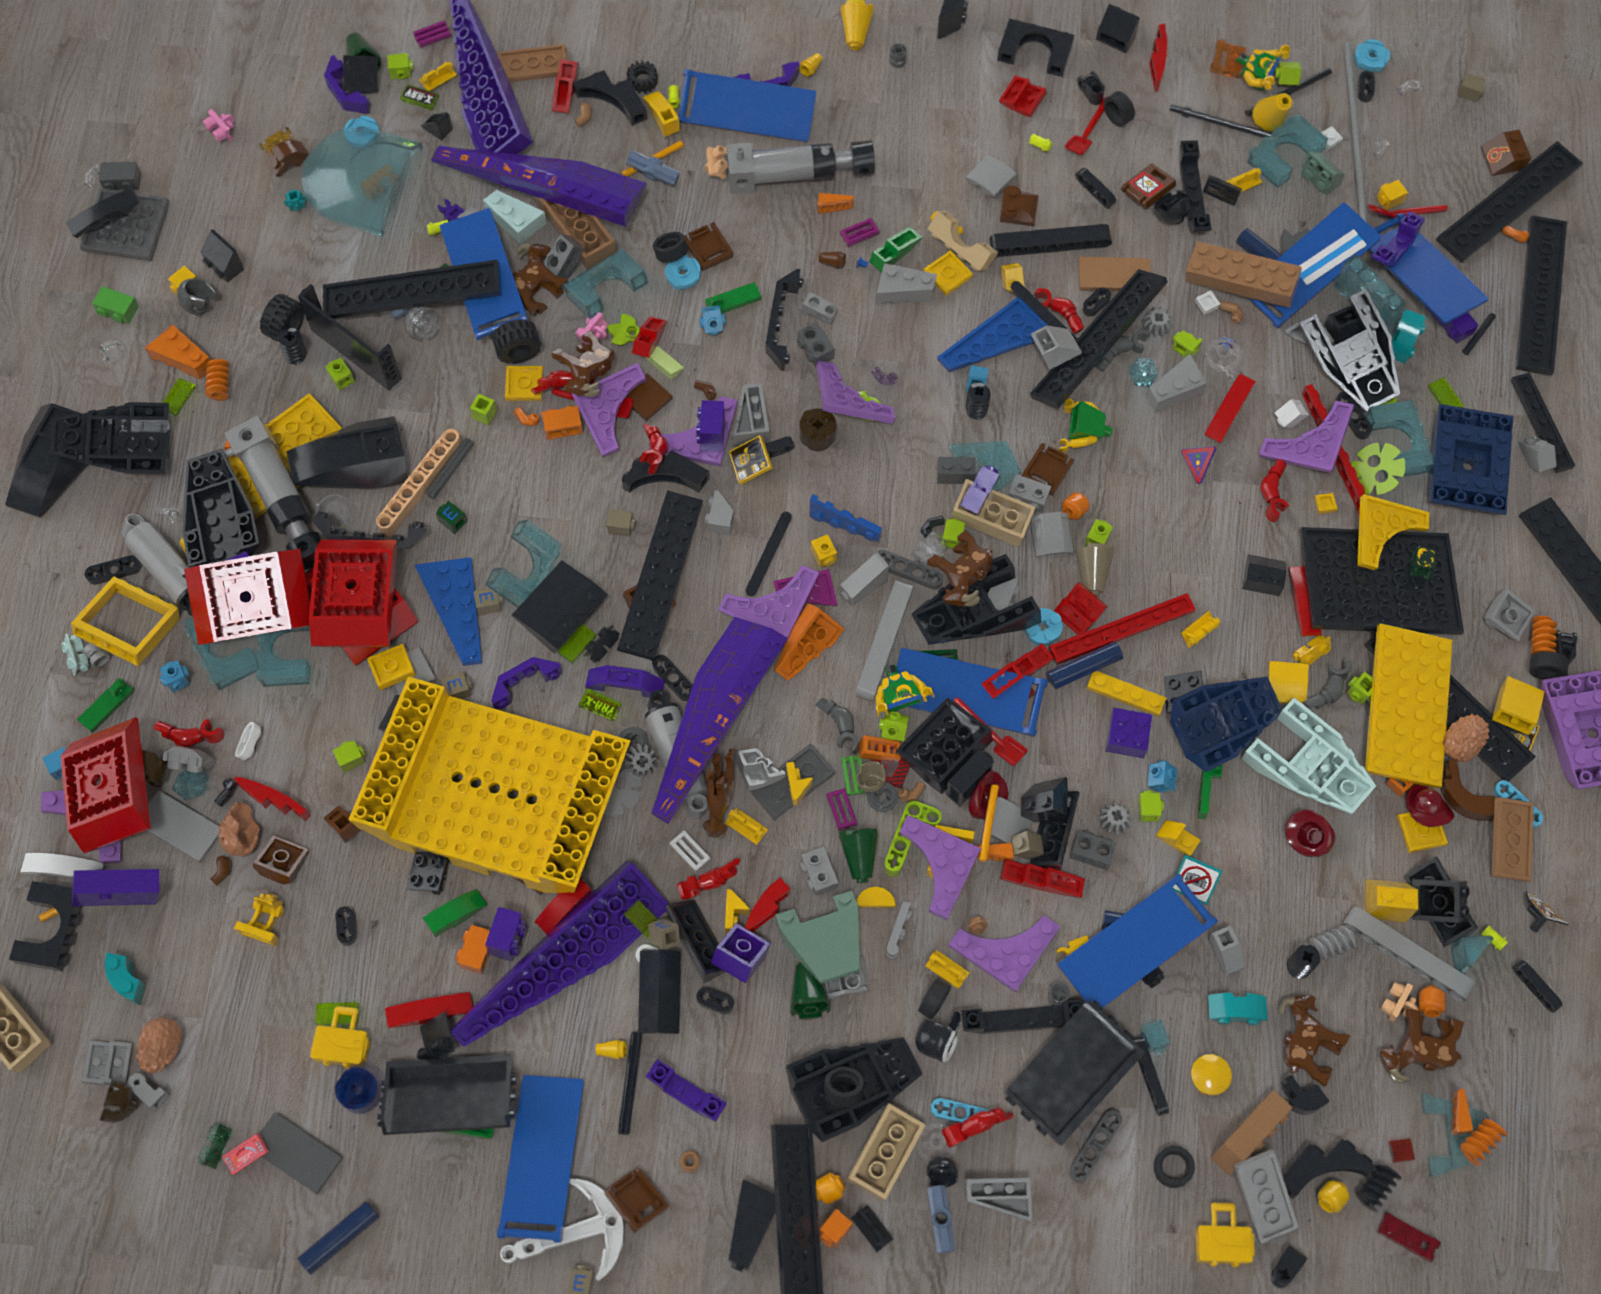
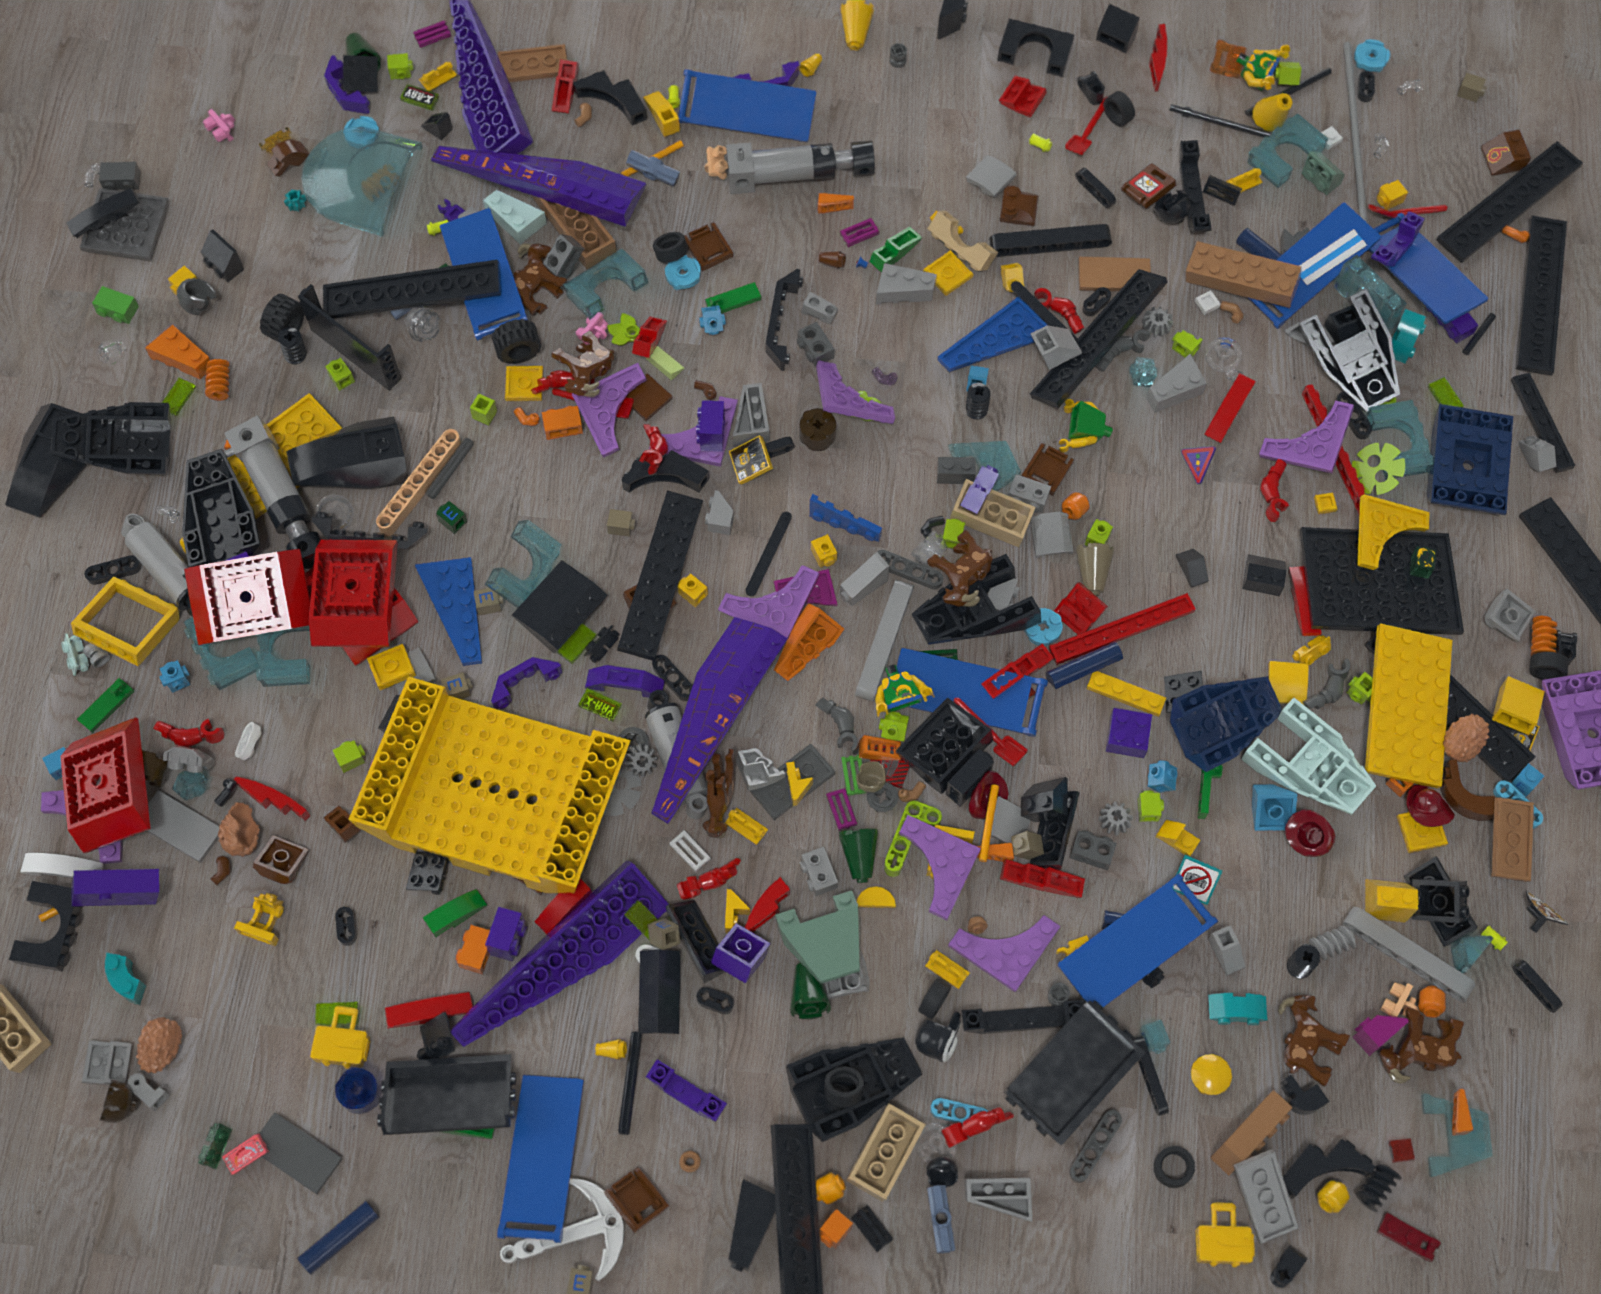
black tyre [626,60,658,94] -> none
light grey plate [886,901,913,960] -> none
yellow hinge [1181,611,1221,648] -> none
white brick [1275,399,1309,428] -> none
orange piece [1460,1119,1507,1166] -> none
none -> yellow brick [678,573,708,608]
none -> black slope [1176,549,1209,588]
none -> dark azure slope [1252,784,1297,831]
none -> magenta slope [1352,1015,1409,1056]
none -> dark azure brick [1511,763,1544,797]

